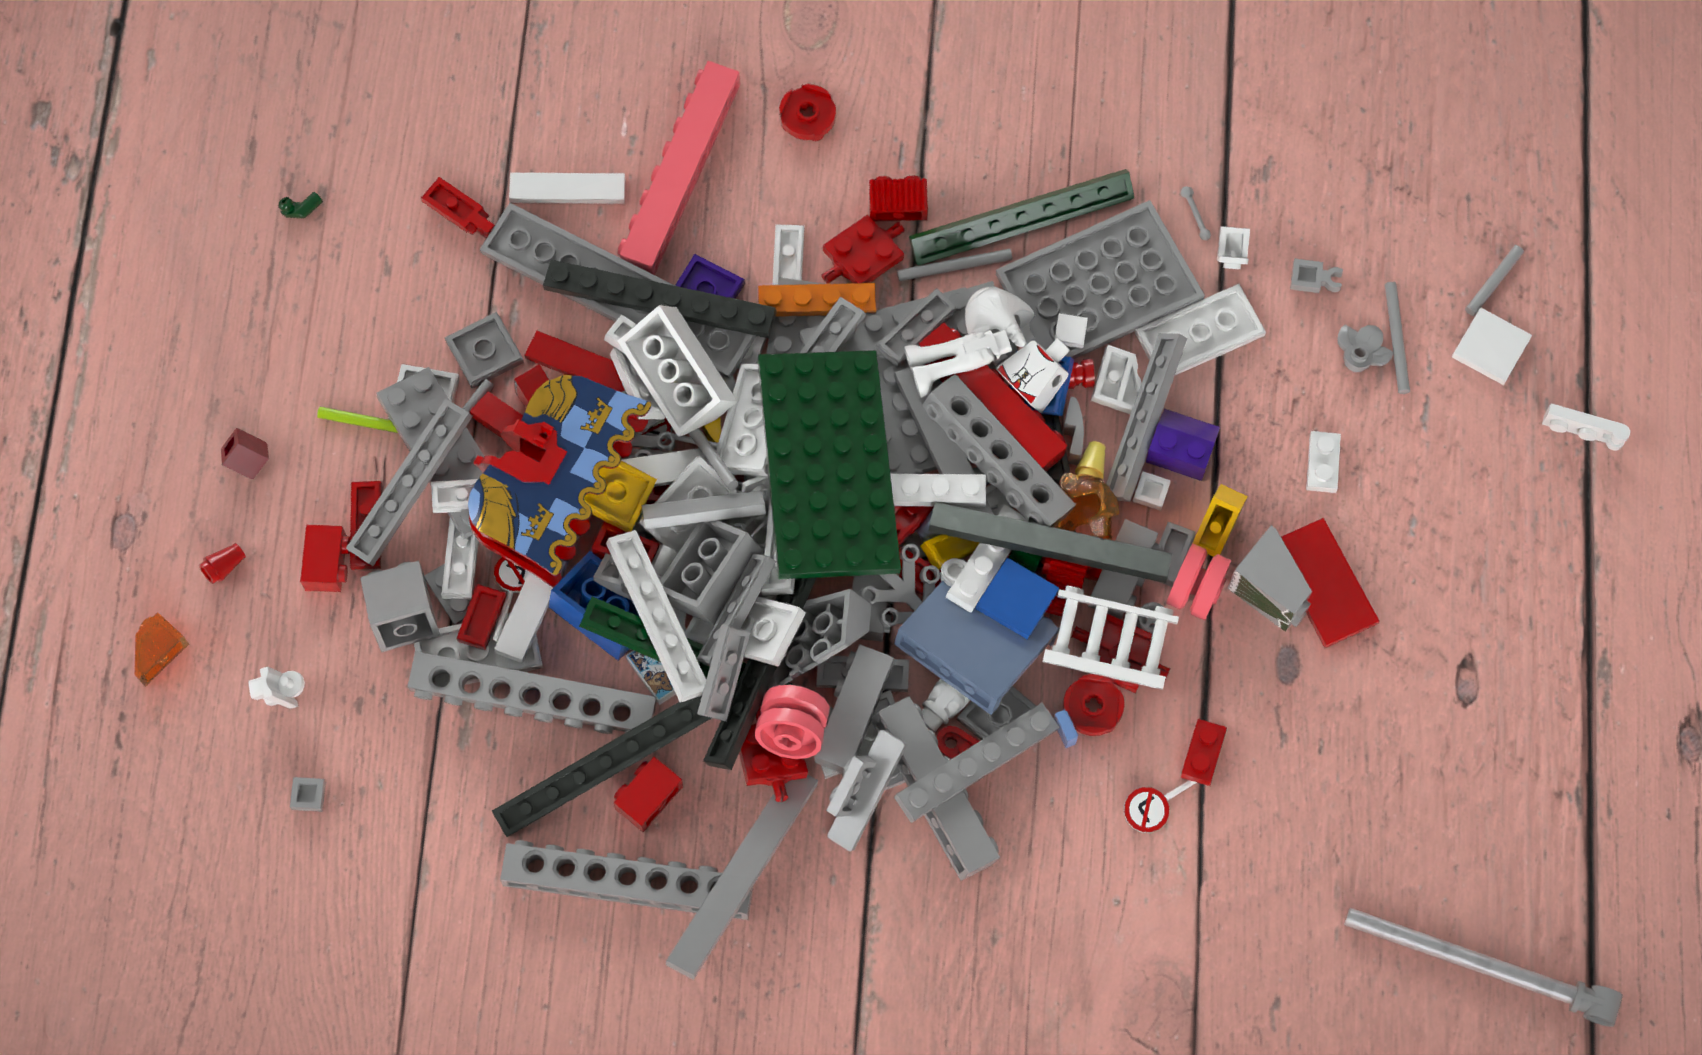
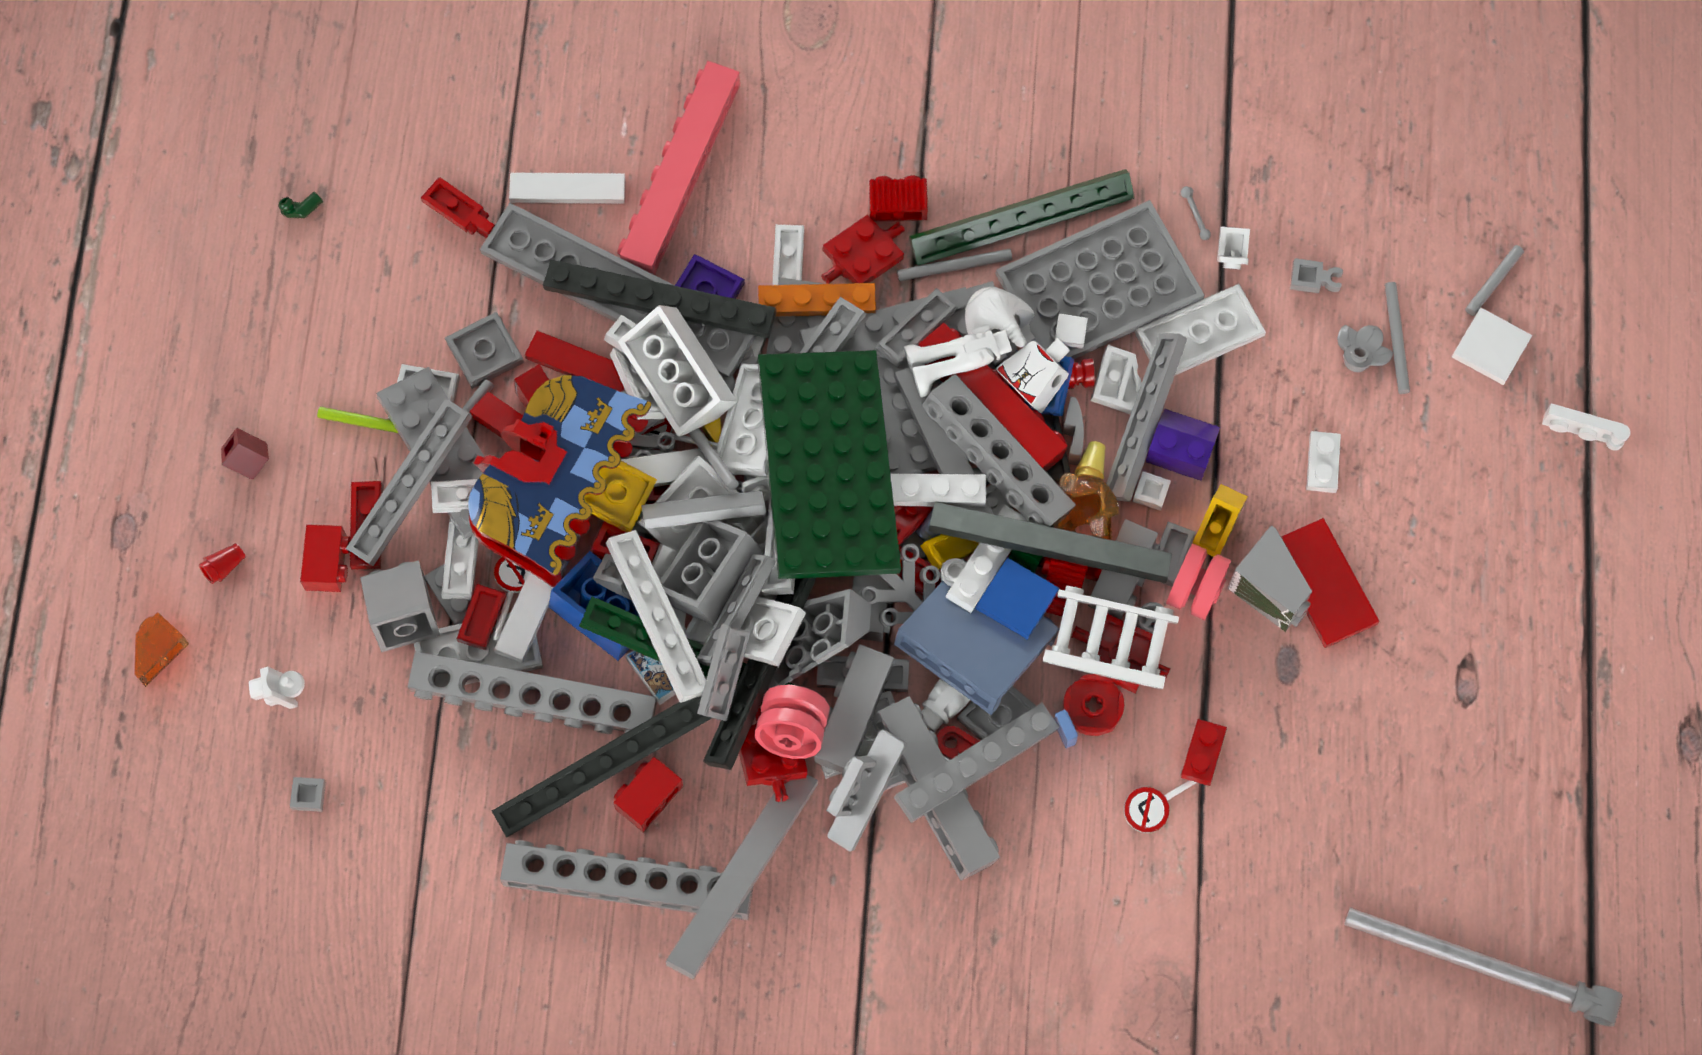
red plate [779,84,836,141] -> none

